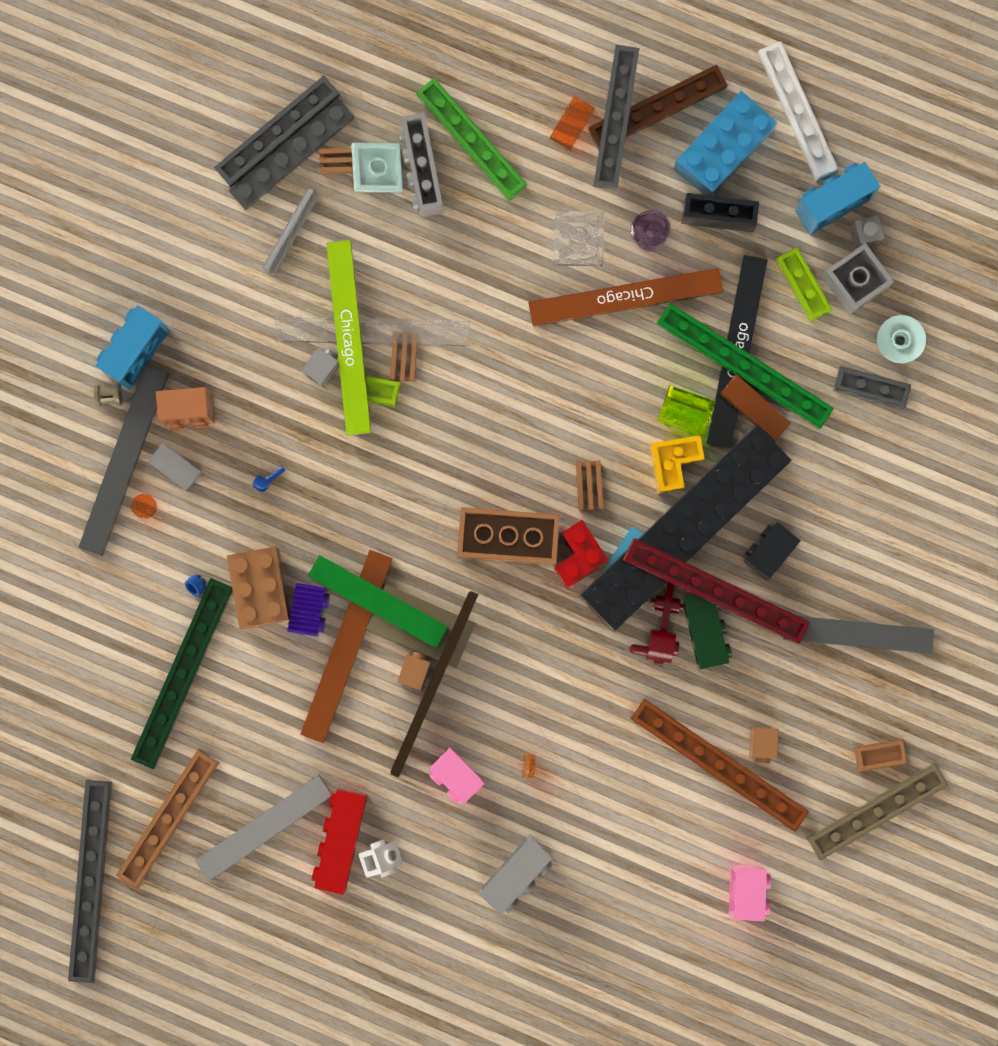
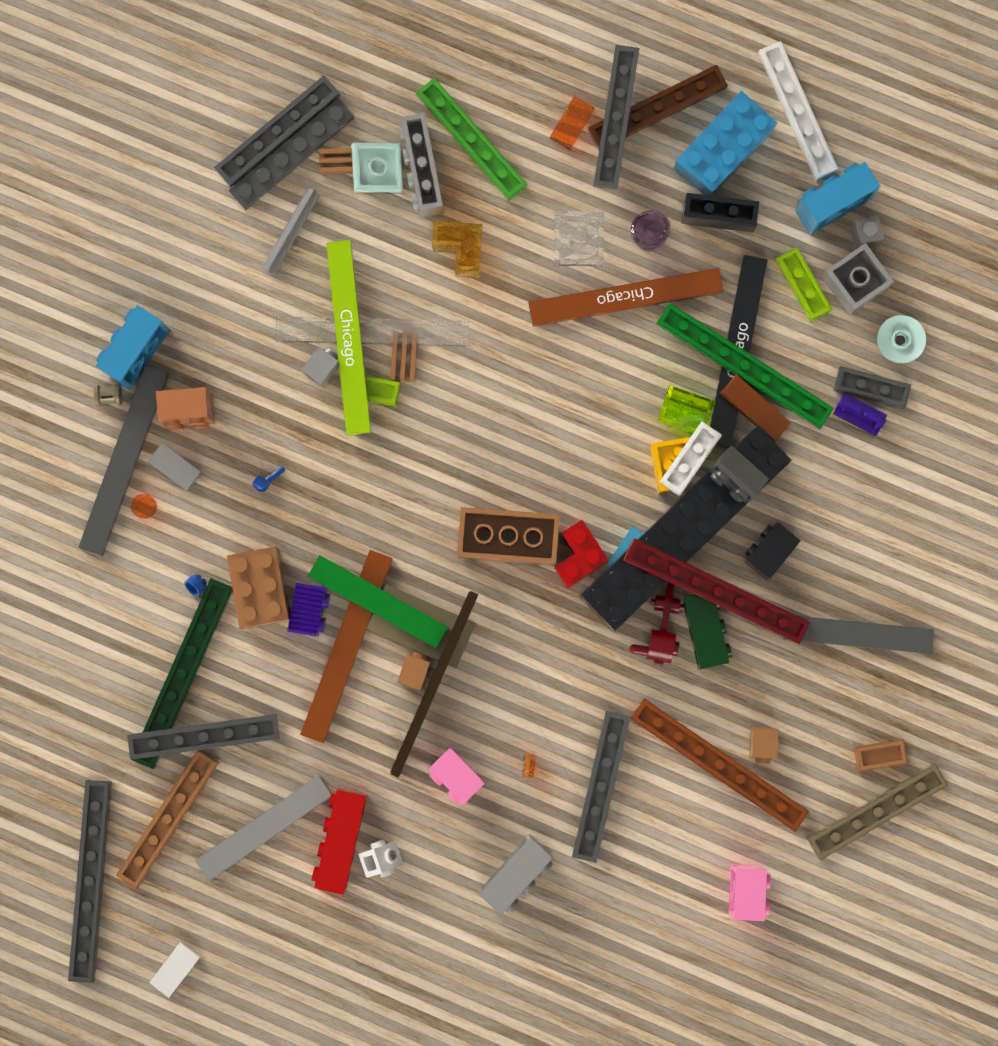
medium nougat tile [576,460,604,511] -> none
none -> dark grey plate [127,714,280,760]
none -> white tile [149,941,201,998]
none -> clear yellow brick [432,221,483,278]
none -> dark grey plate [572,711,630,863]
none -> white tile [659,422,722,497]
none -> dark grey slope [708,446,769,503]
none -> dark purple hinge [833,393,887,436]

